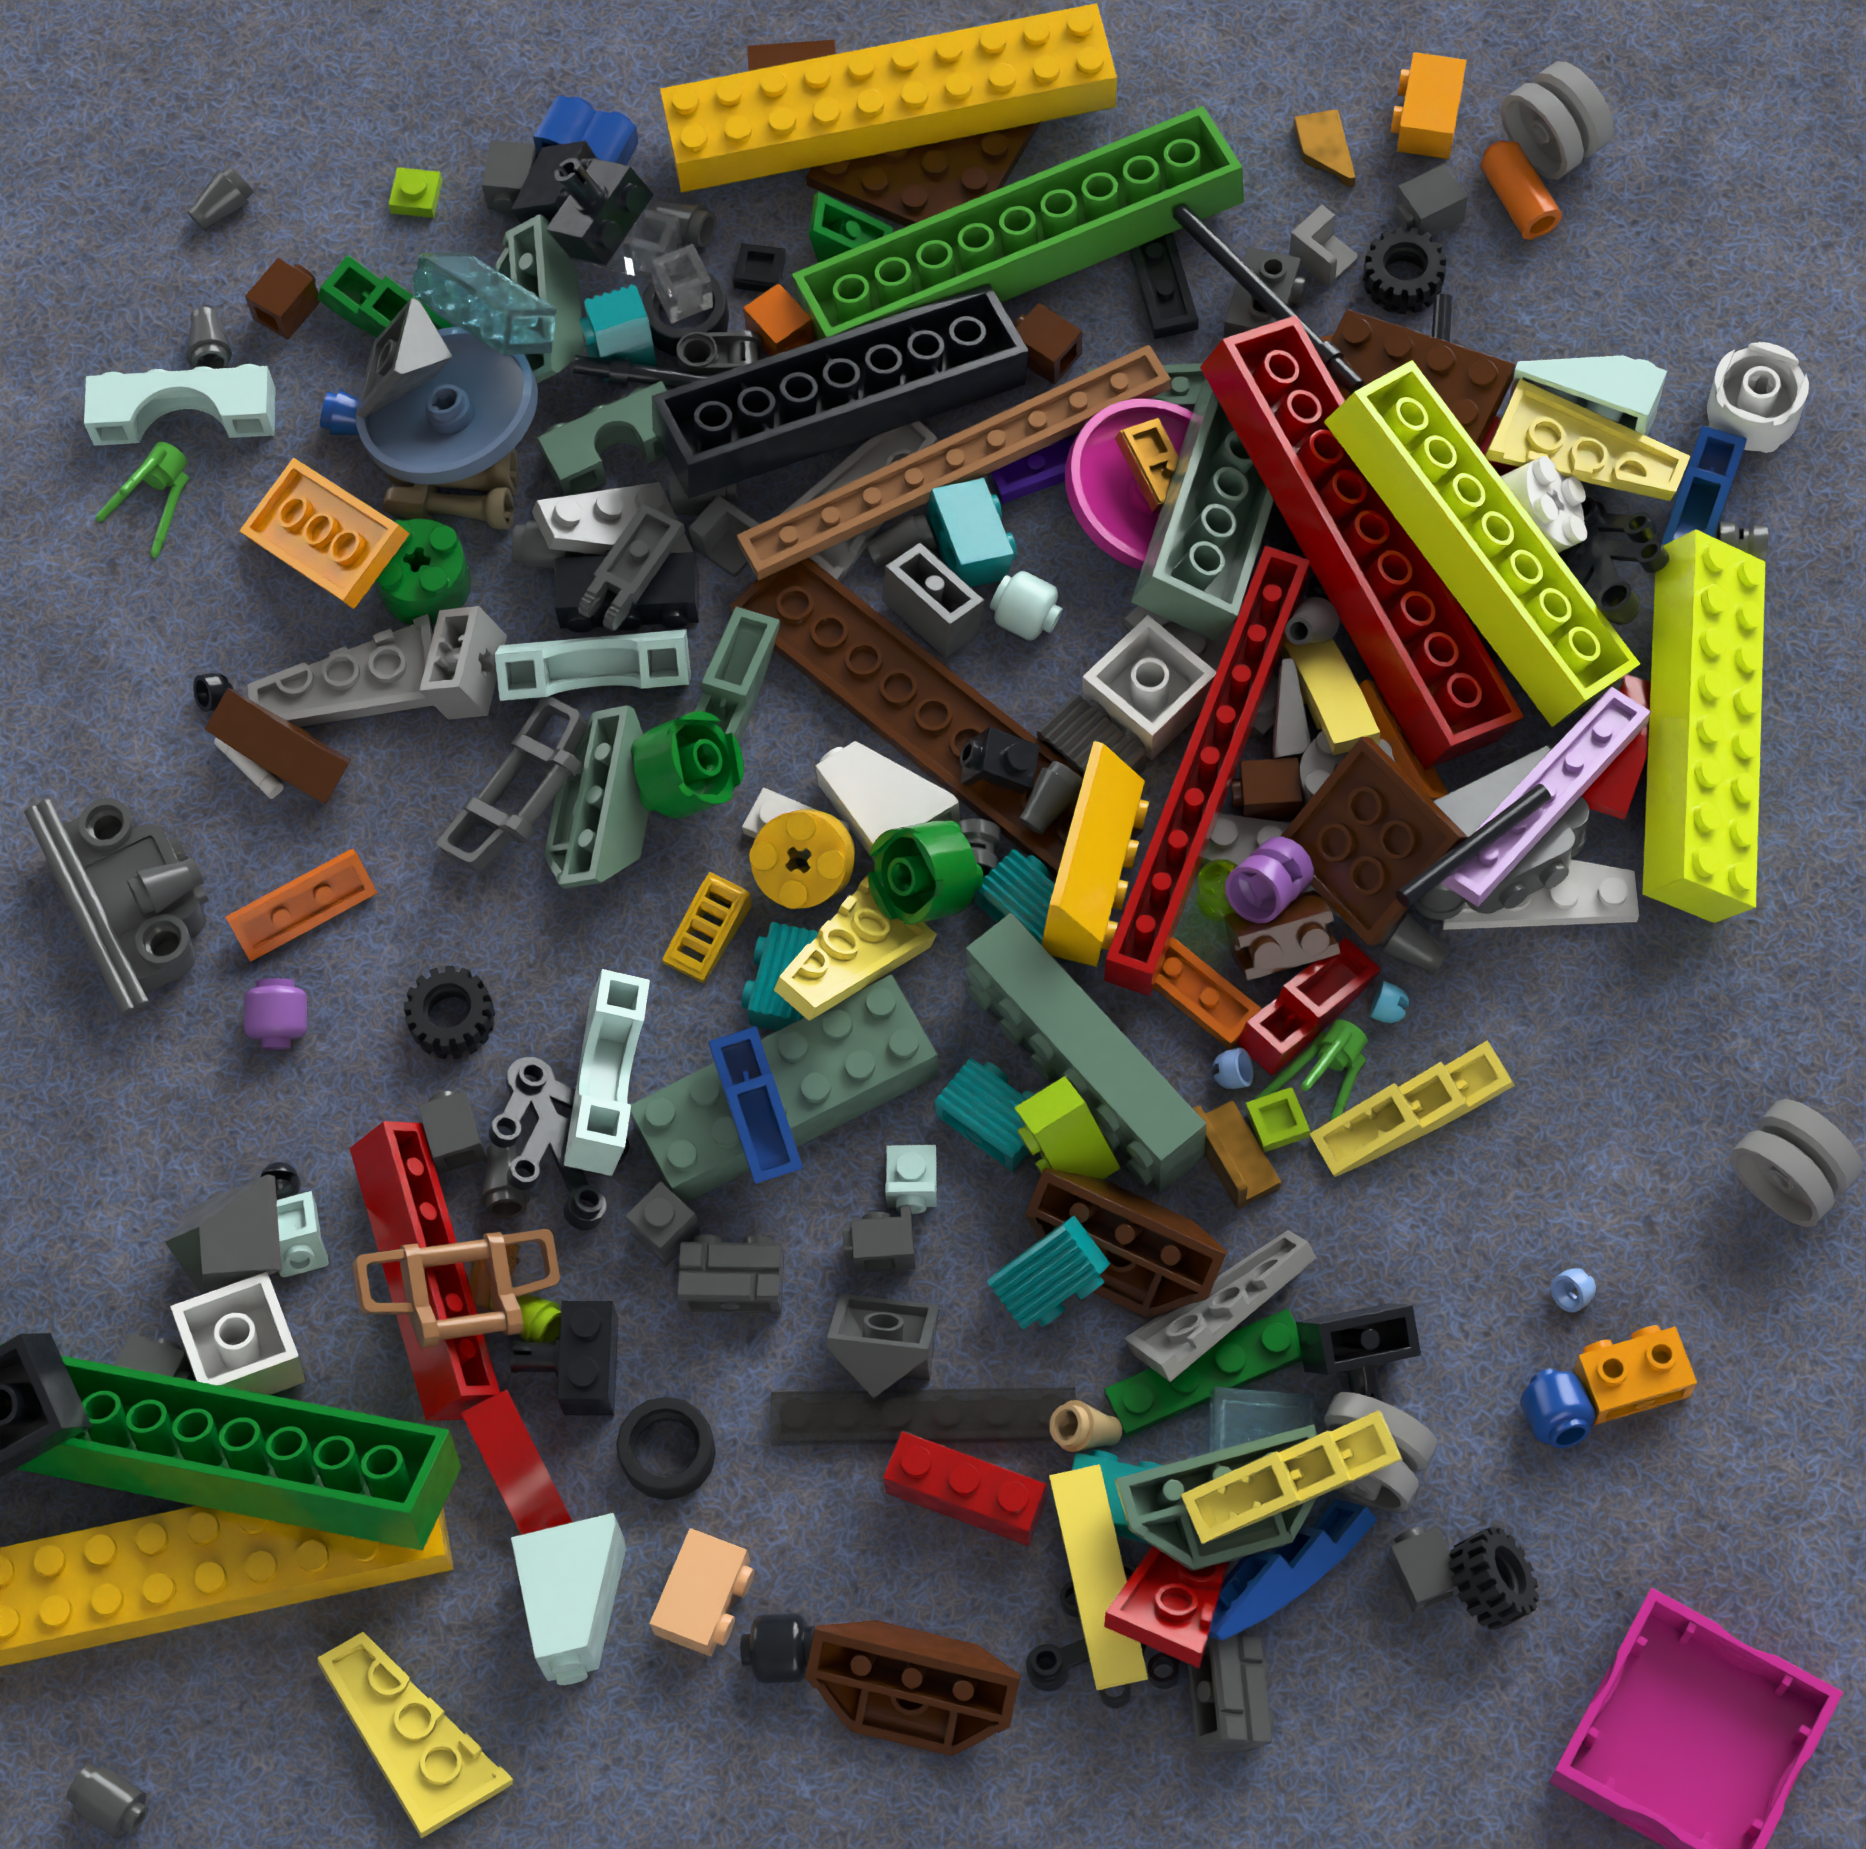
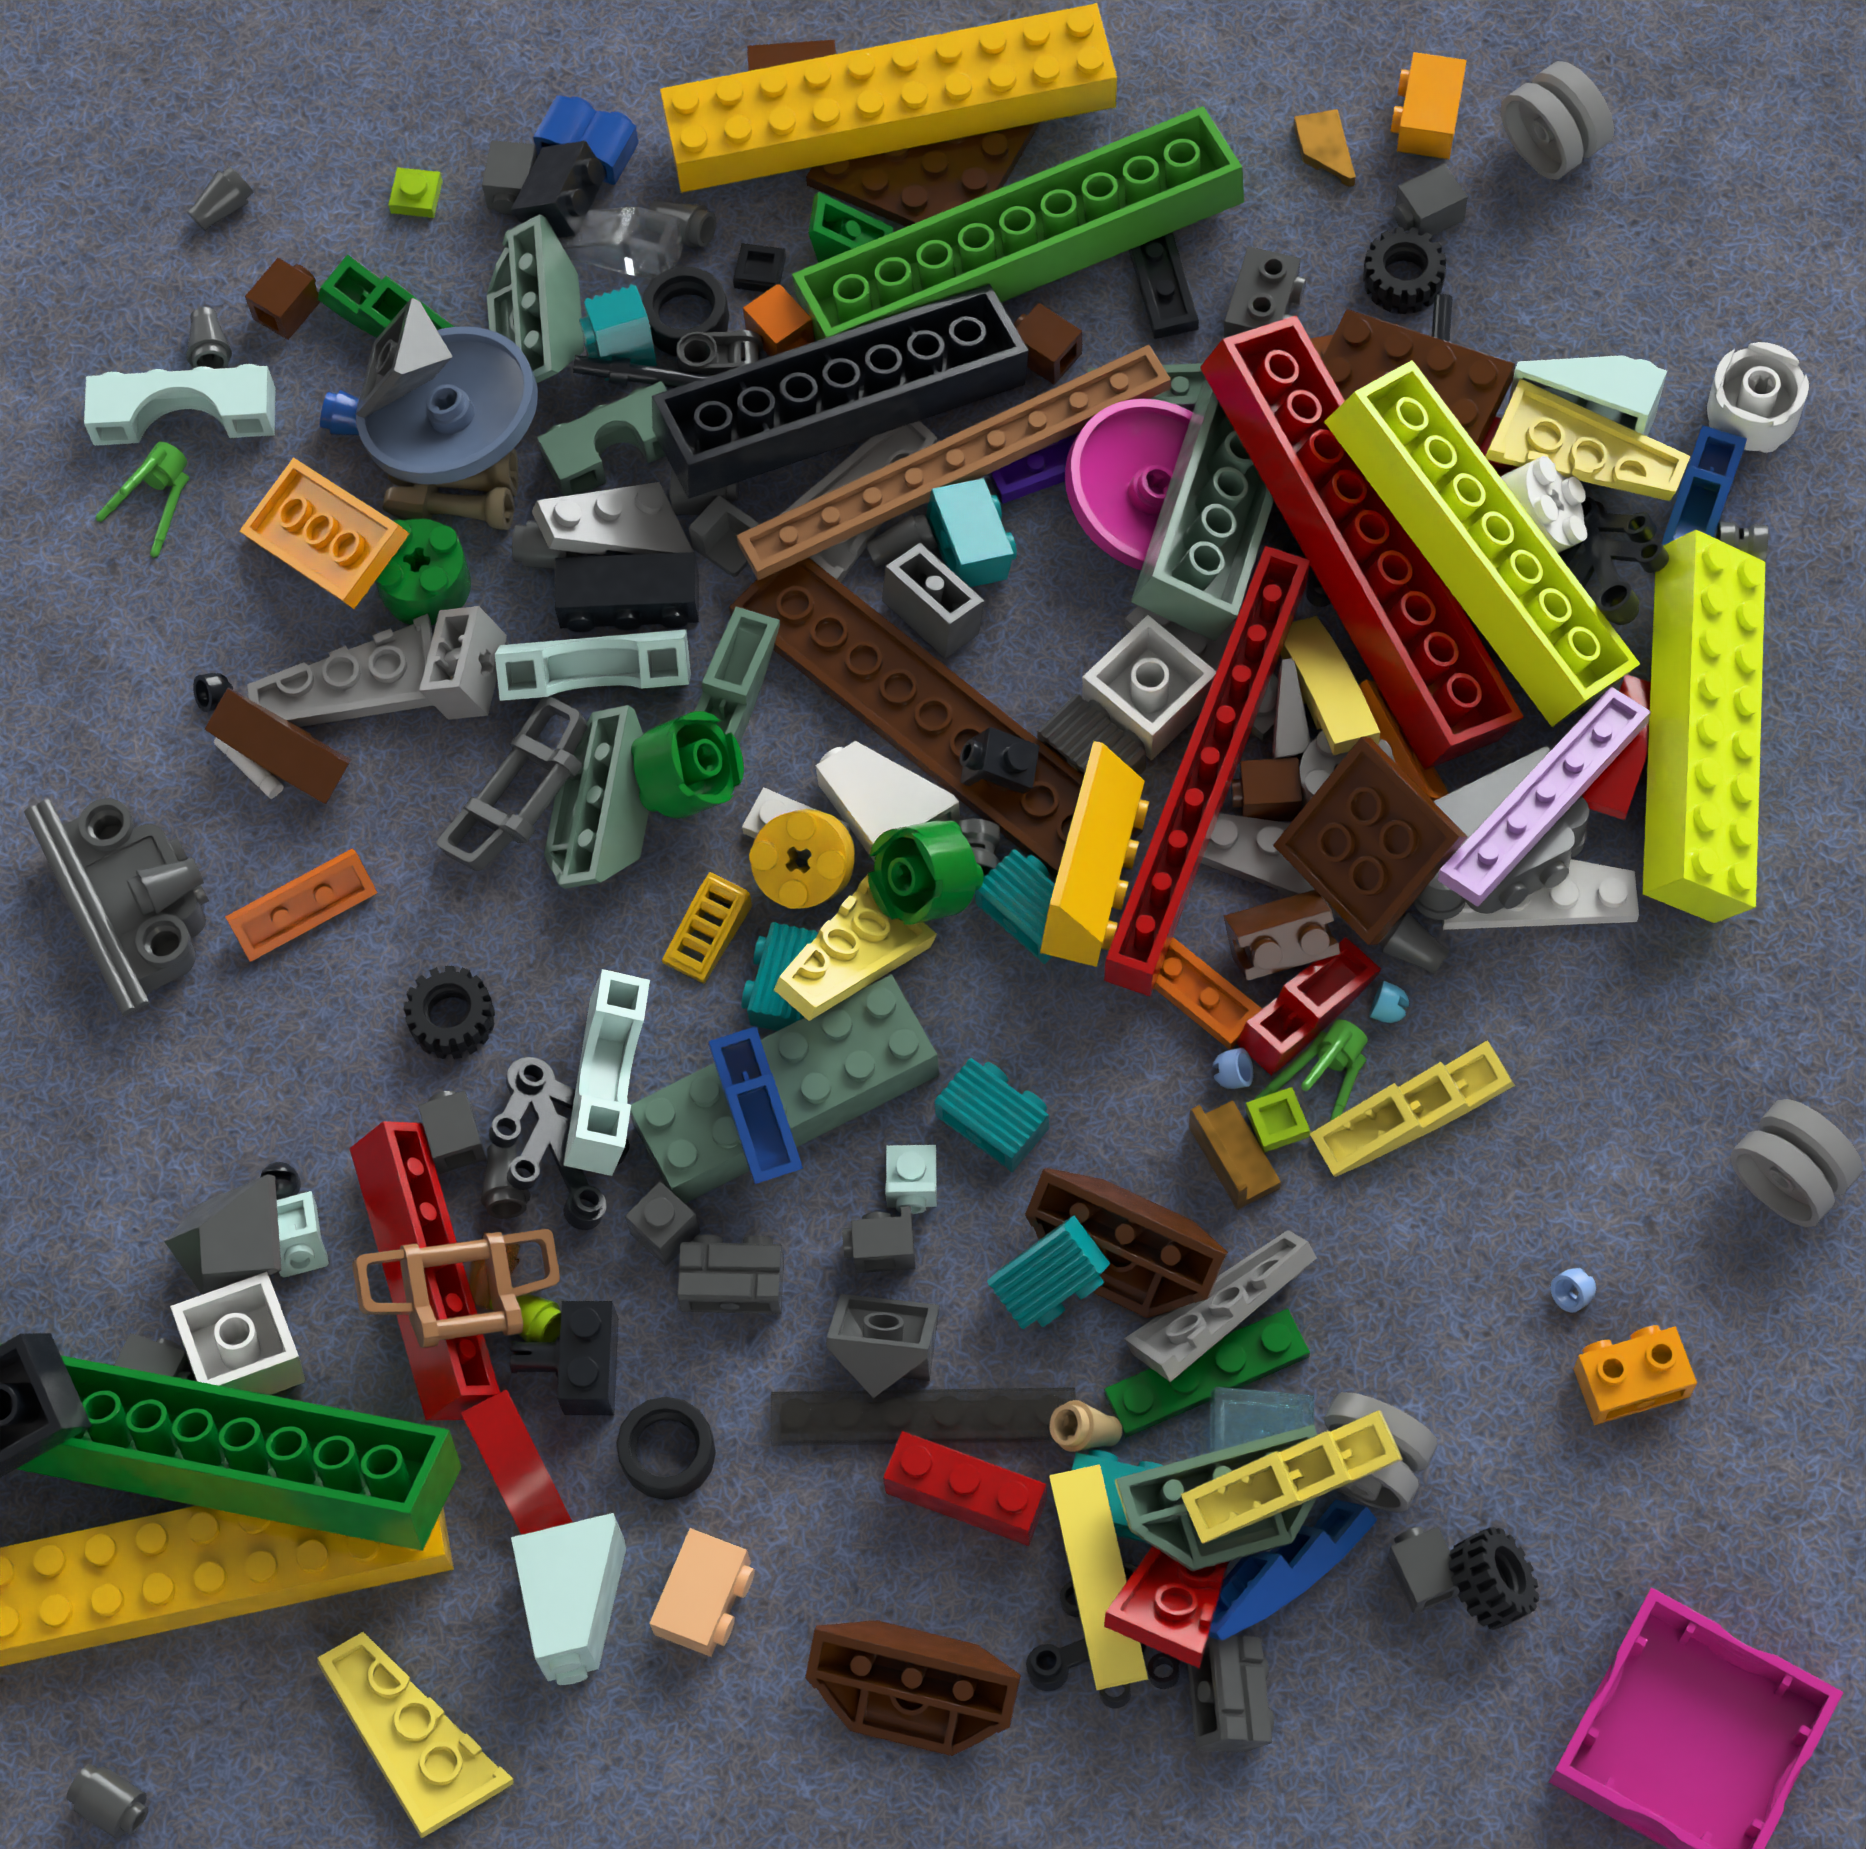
medium lavender head [244,978,307,1050] -> none
clear light blue brick [413,252,557,355] -> none
black brick [546,158,654,266] -> none
dark grey hinge [578,503,685,631] -> none
clear brick [651,244,713,324] -> none
black head [740,1613,815,1683] -> none
sand green brick [965,913,1207,1194] -> none
light aqua head [990,571,1063,641] -> none
lime brick [1014,1076,1121,1179] -> none
dark grey cone [1019,761,1083,835] -> none
pearl gold tile [1115,418,1179,512] -> none
black bar [1173,204,1364,395] -> none
clear neon green wheel [1197,859,1238,922] -> none
medium lavender wheel [1225,836,1314,924] -> none
dark grey cone [1285,597,1339,645] -> none
light grey panel [1289,205,1358,287] -> none
black brick [1296,1303,1421,1402] -> none
black bar [1396,784,1551,908] -> none
orange brick [1480,140,1562,240] -> none
blue head [1520,1369,1596,1448] -> none

